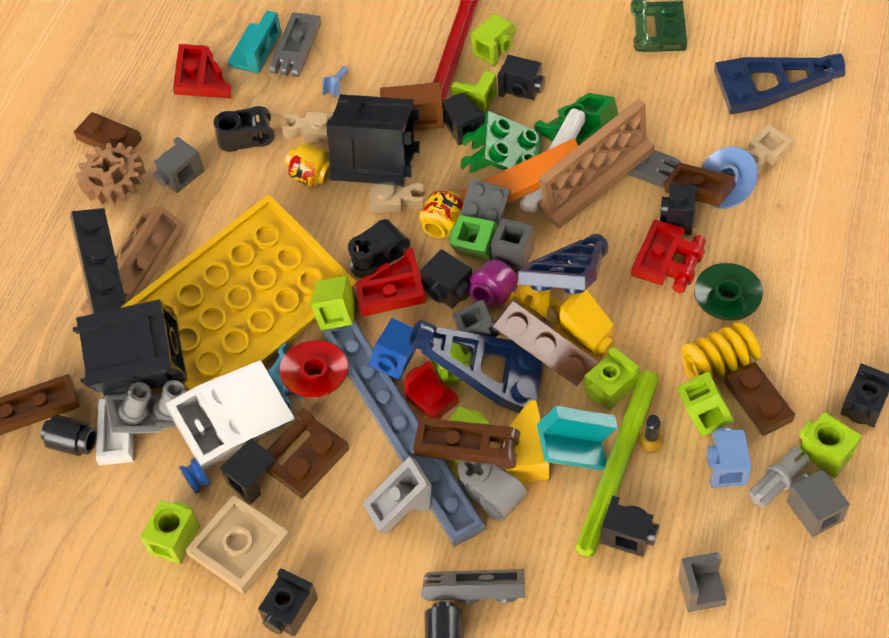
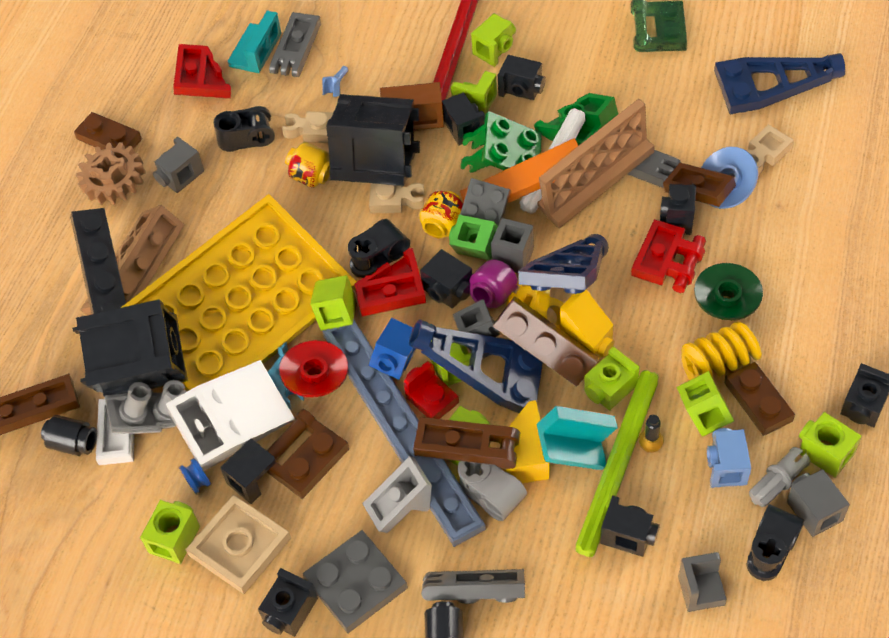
none -> dark grey plate [302,530,408,633]
none -> black piece [746,504,805,581]

